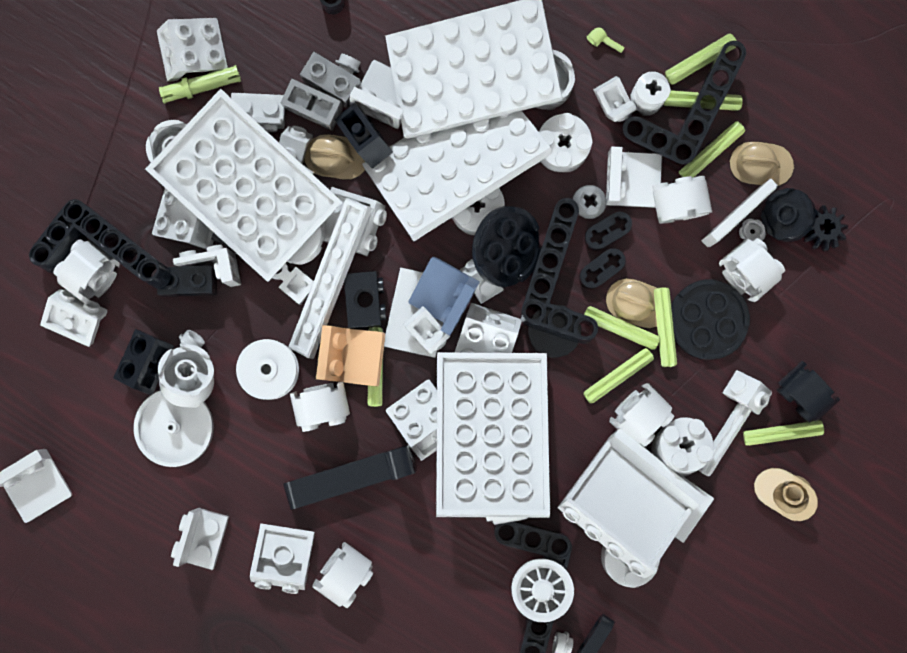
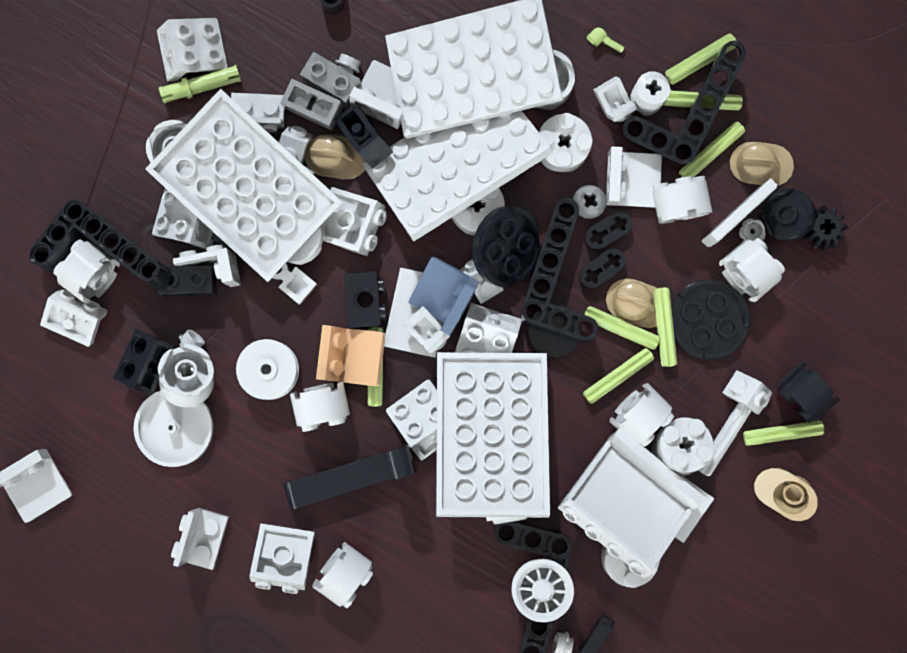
white tile [289,198,372,359] -> none

